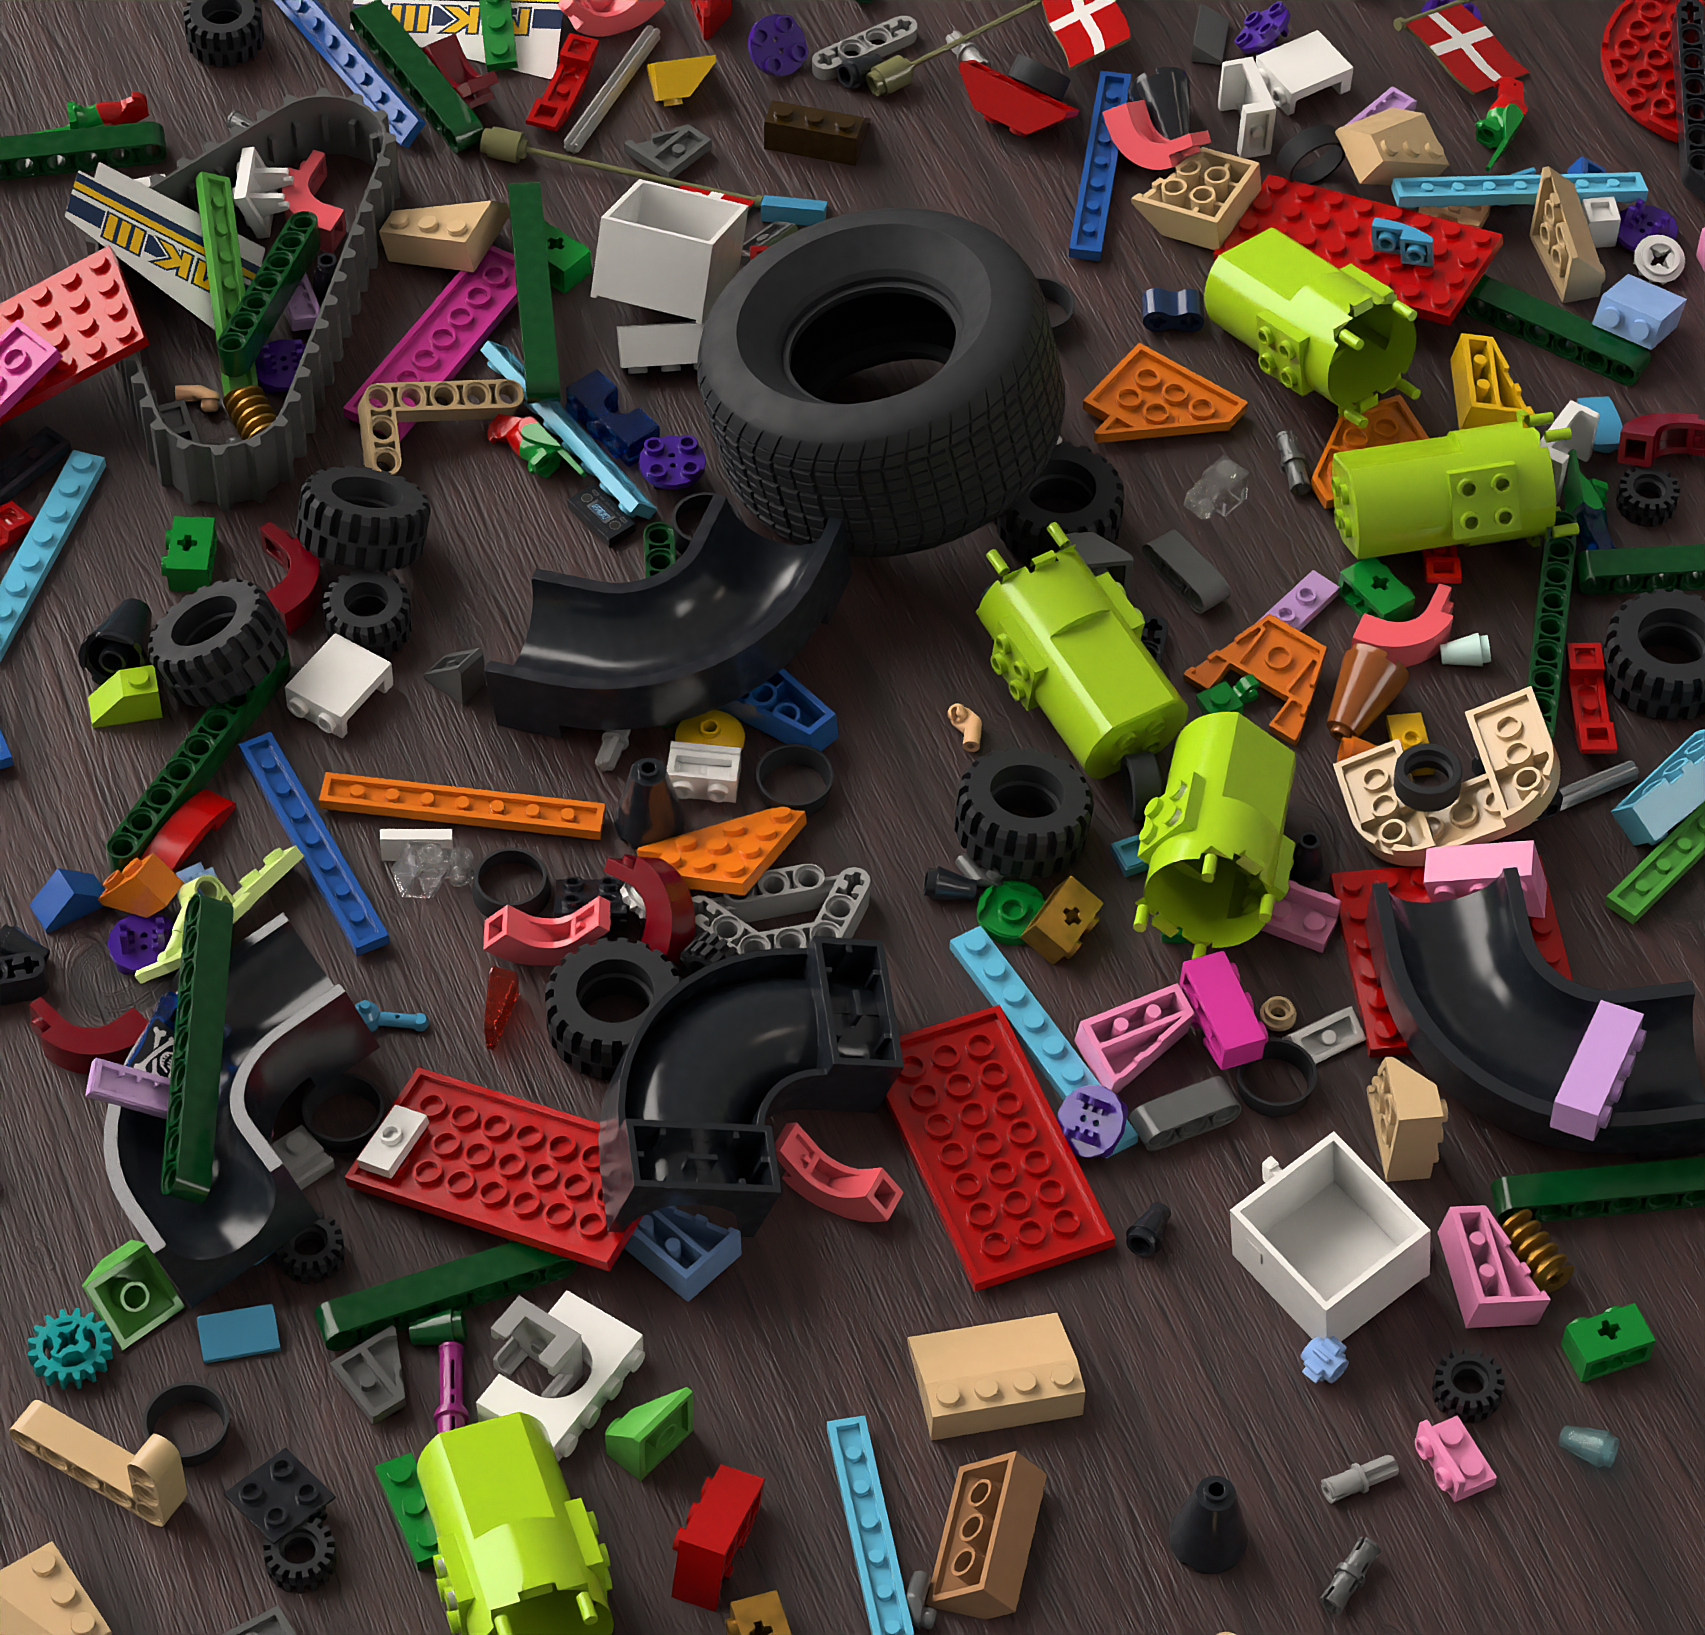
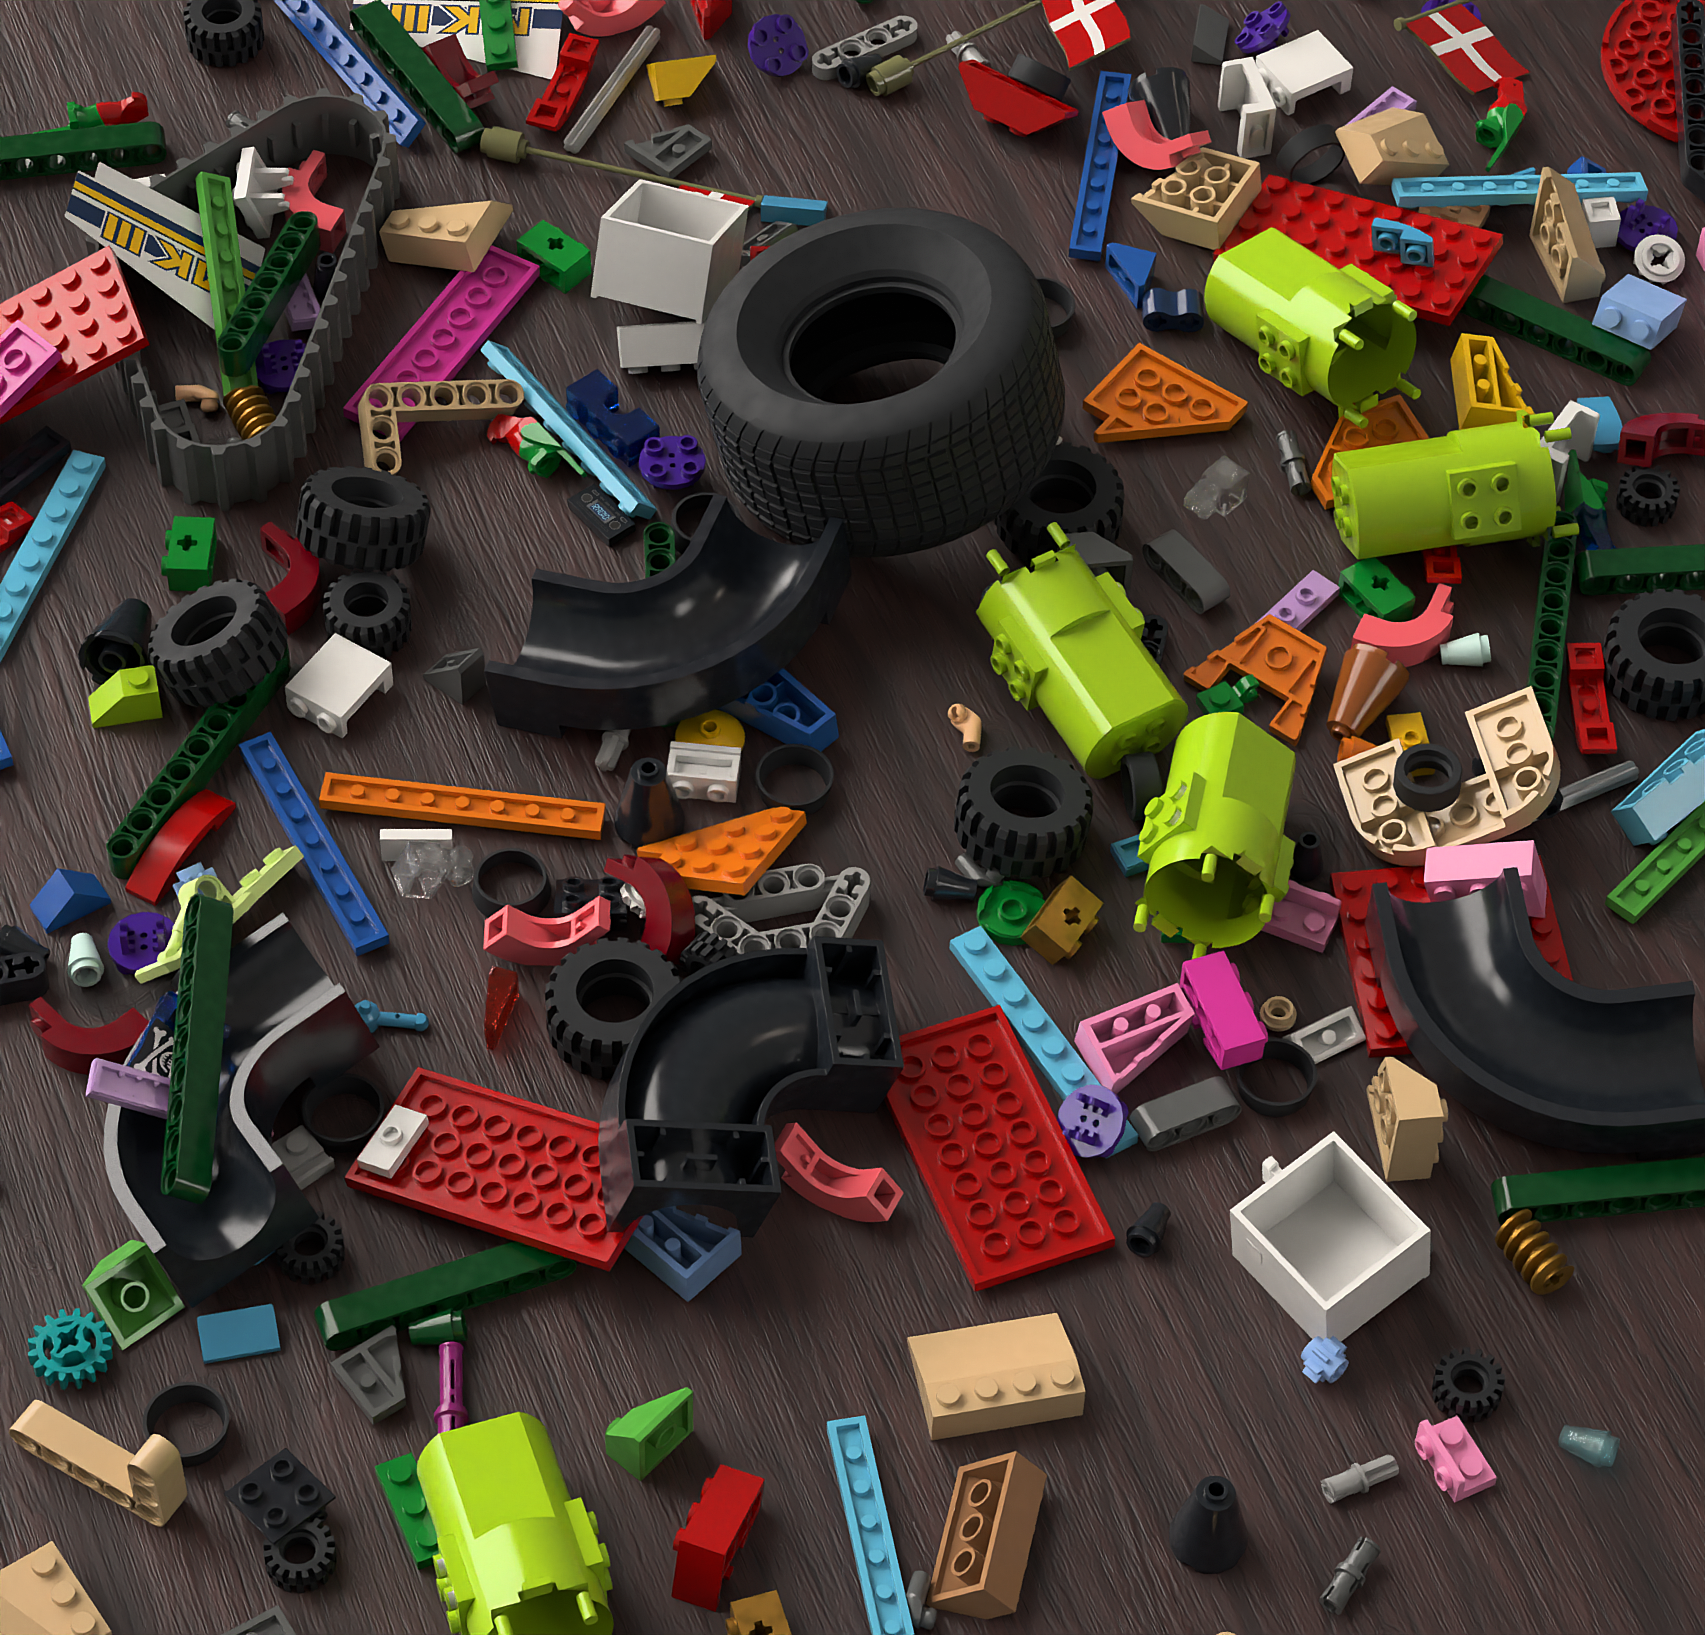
orange slope [97,853,184,918] -> none
white arch [476,1290,645,1462] -> none
light grey panel [491,1296,583,1398] -> none
dark green beam [508,181,561,404] -> none
dark brown slope [764,100,871,166] -> none
bright pink wedge [1438,1205,1551,1328] -> none
lavender wedge [1550,1000,1647,1141] -> none
green brick [1561,1303,1656,1383] -> none
none -> light aqua cone [67,933,104,987]
none -> blue slope [1105,242,1157,309]

